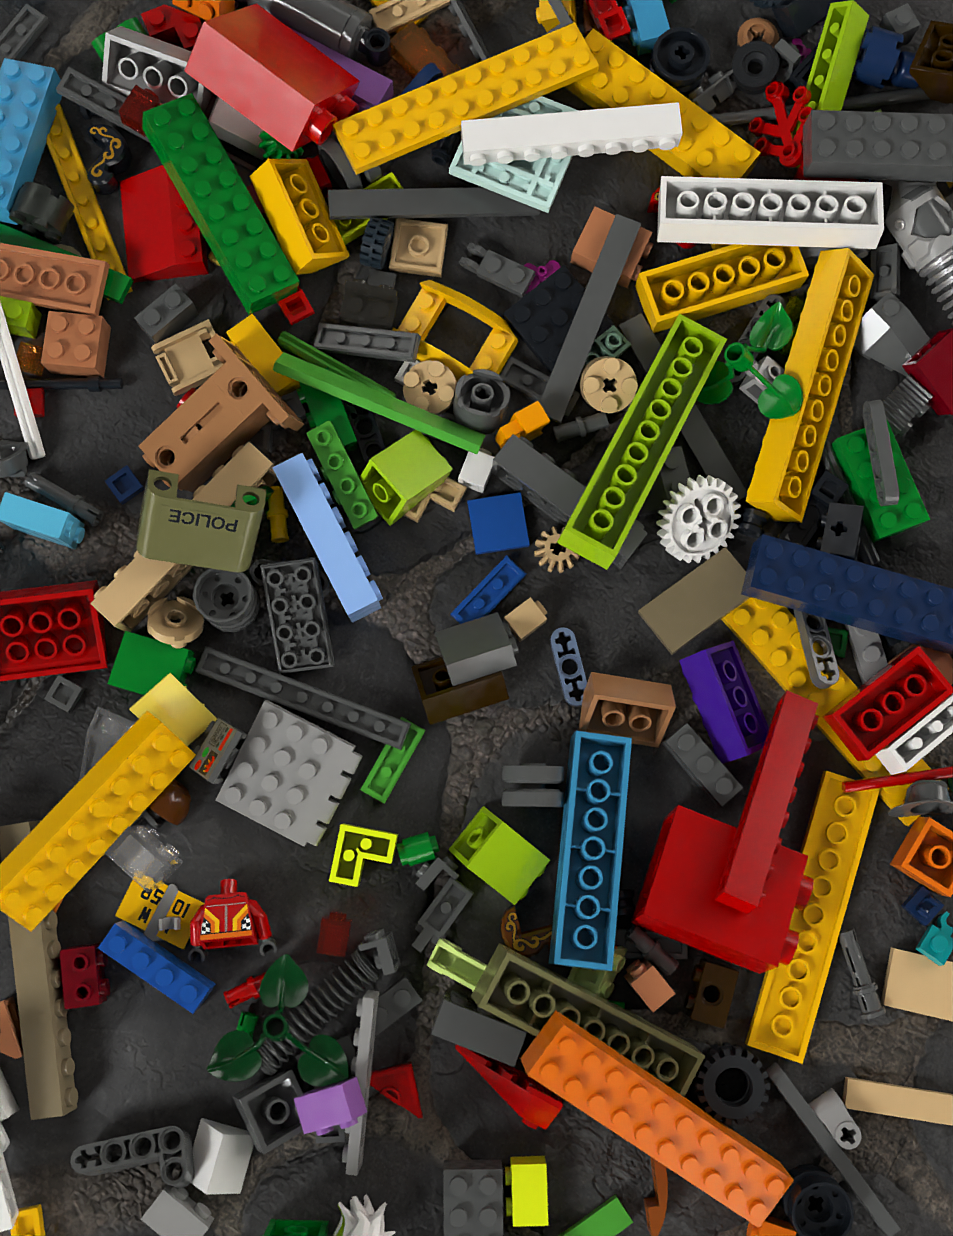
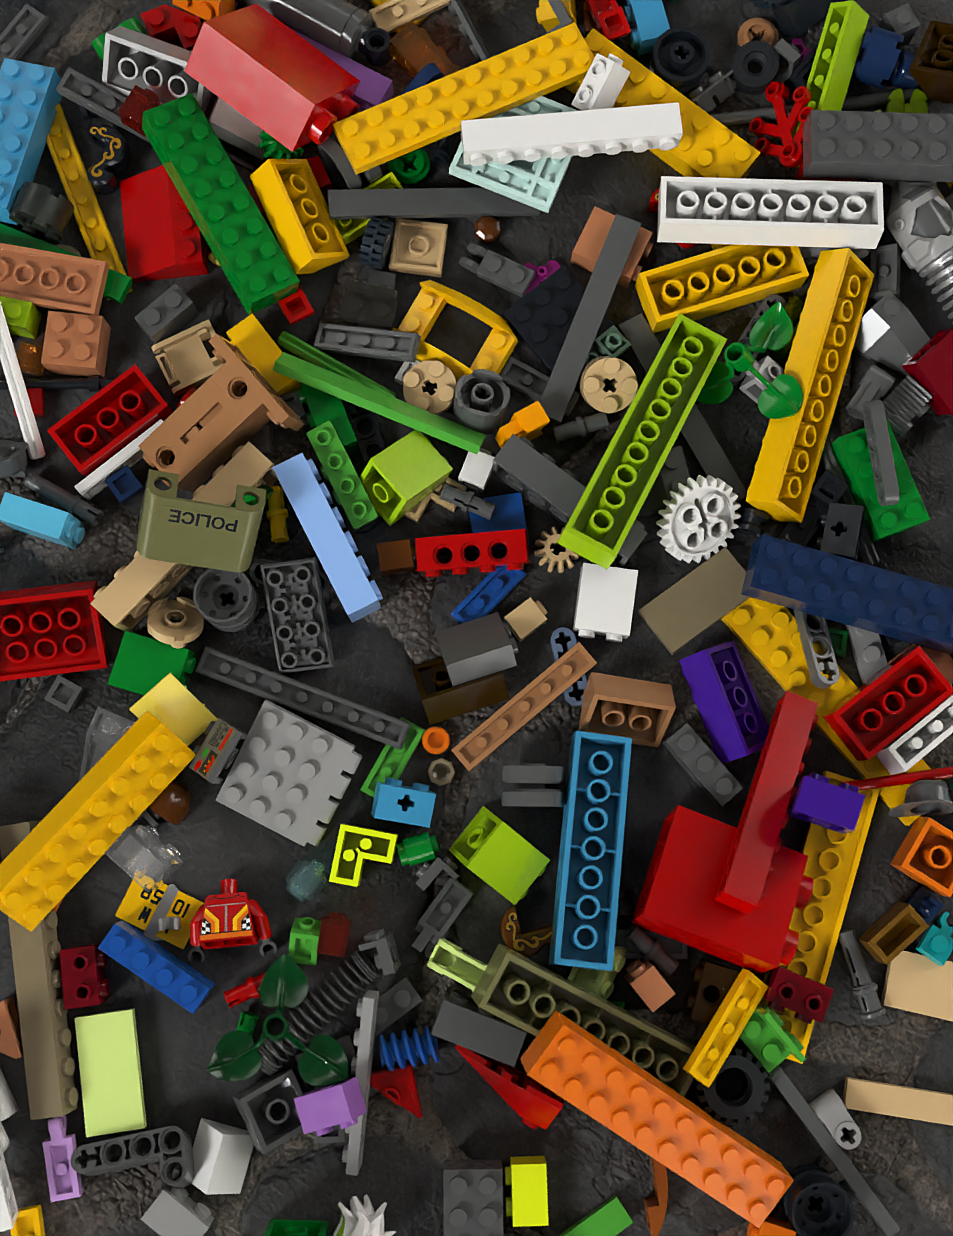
none -> lavender plate [42,1115,83,1202]
none -> red brick [47,364,173,477]
none -> white tile [74,419,164,500]
none -> yellowish green tile [75,1008,147,1137]
none -> clear light blue head [285,859,327,903]
none -> bright green bracket [288,917,323,966]
none -> dark azure brick [371,778,436,828]
none -> reddish brown brick [377,539,417,575]
none -> blue piece [379,1026,440,1071]
none -> green gear [388,148,430,186]
none -> red brick [415,529,530,577]
none -> orange tile [422,726,450,755]
none -> dark tan tile [427,758,455,786]
none -> dark grey pin [439,483,496,521]
none -> medium nougat plate [452,642,597,771]
none -> reddish brown tile [475,215,500,244]
none -> white brick [571,53,630,111]
none -> white brick [572,563,638,642]
none -> yellow plate [683,968,768,1088]
none -> bright green bracket [739,1005,806,1073]
none -> dark red brick [763,966,834,1024]
none -> dark purple brick [789,773,865,834]
none -> dark grey piece [845,364,896,421]
none -> pearl gold piece [858,902,929,965]
none -> lime piece [886,88,928,113]

